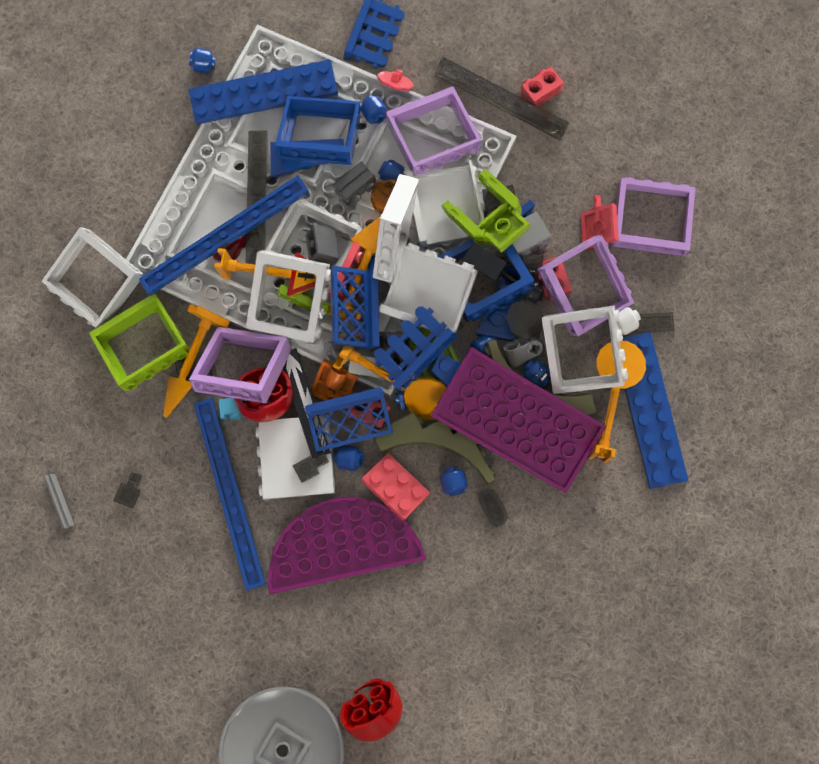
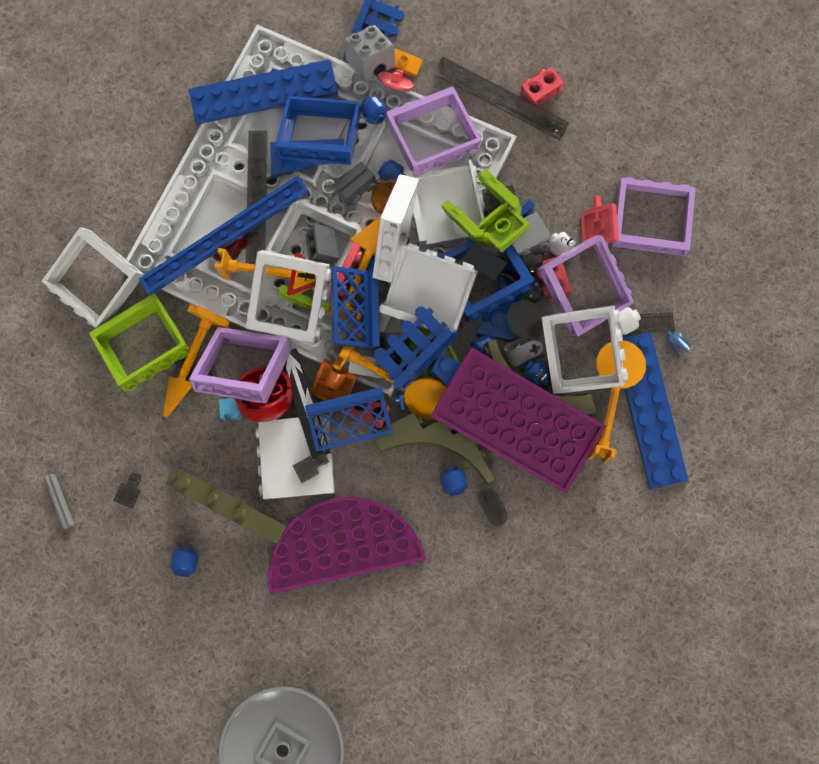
blue head [189,48,216,74] -> none
blue plate [193,398,266,591] -> none
blue head [334,445,364,471] -> none
red cylinder [340,678,403,742] -> none
coral plate [361,453,430,521] -> none
none -> olive arch [166,466,287,544]
none -> blue head [170,546,199,577]
none -> light grey piece [344,25,395,81]
none -> light orange plate [383,48,423,77]
none -> white head [548,232,576,257]
none -> flat silver piece [666,331,694,359]

